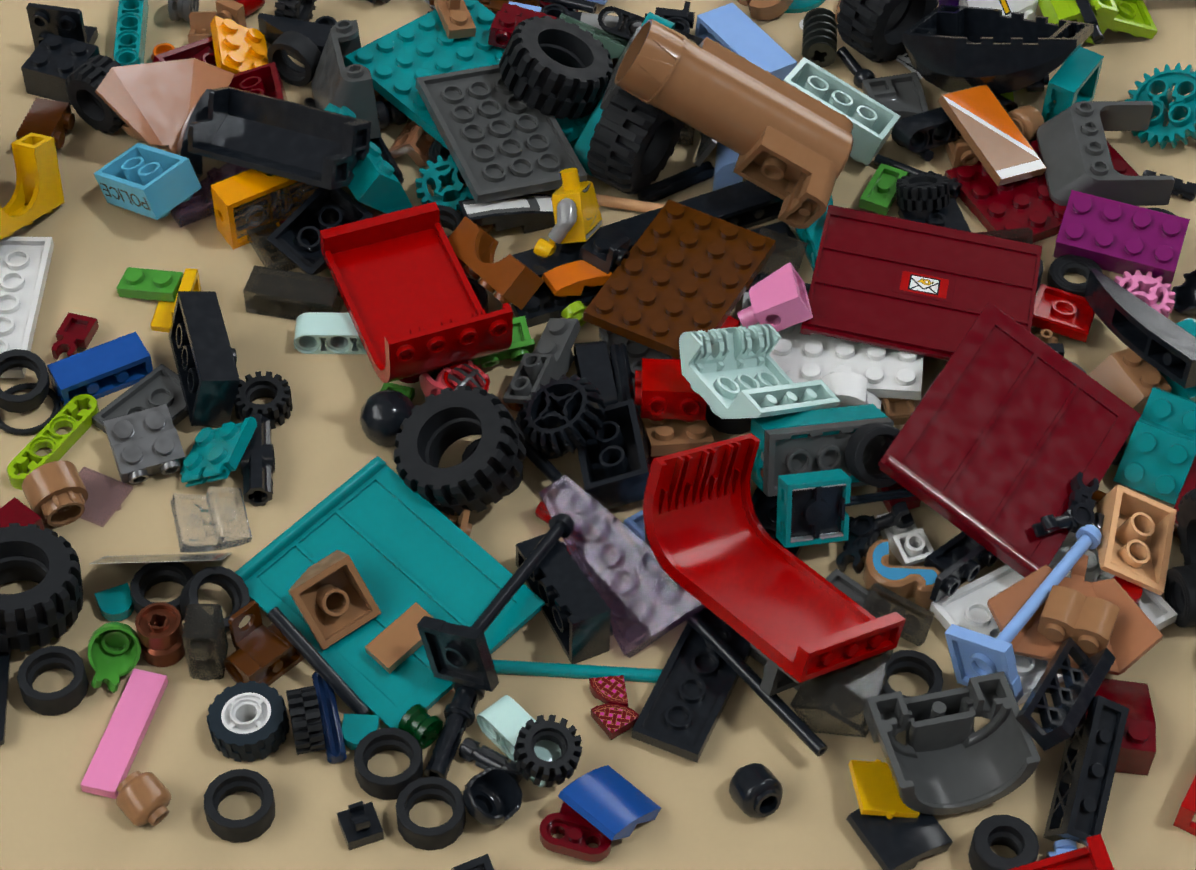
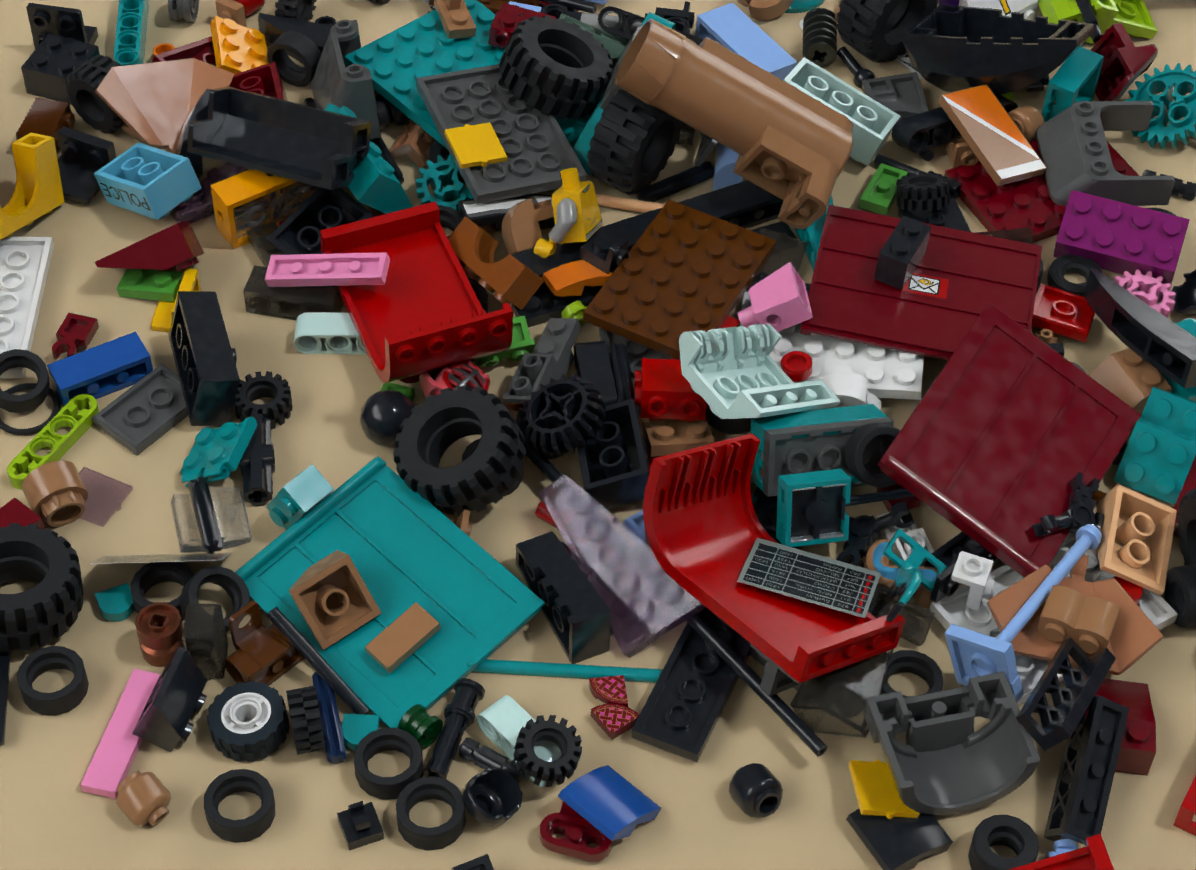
bright green piece [87,622,141,693] -> none
flat silver plate [103,404,185,484] -> none
medium nougat bracket [188,11,217,44] -> none
black tile [417,513,574,692] -> none
medium nougat tile [880,398,916,425] -> none
none -> black bracket [57,126,116,204]
none -> dark red slope [95,221,205,272]
none -> black slope [132,646,208,753]
none -> black axle [188,477,223,554]
none -> bright pink plate [264,252,390,287]
none -> teal brick [266,464,334,530]
none -> yellow piece [444,122,507,169]
none -> medium nougat brick [502,198,554,255]
none -> black sticker [737,538,881,618]
none -> red tile [781,351,812,382]
none -> black brick [874,216,932,290]
none -> teal piece [882,528,947,622]
none -> white bracket [951,551,995,611]
none -> dark red piece [1090,23,1158,101]

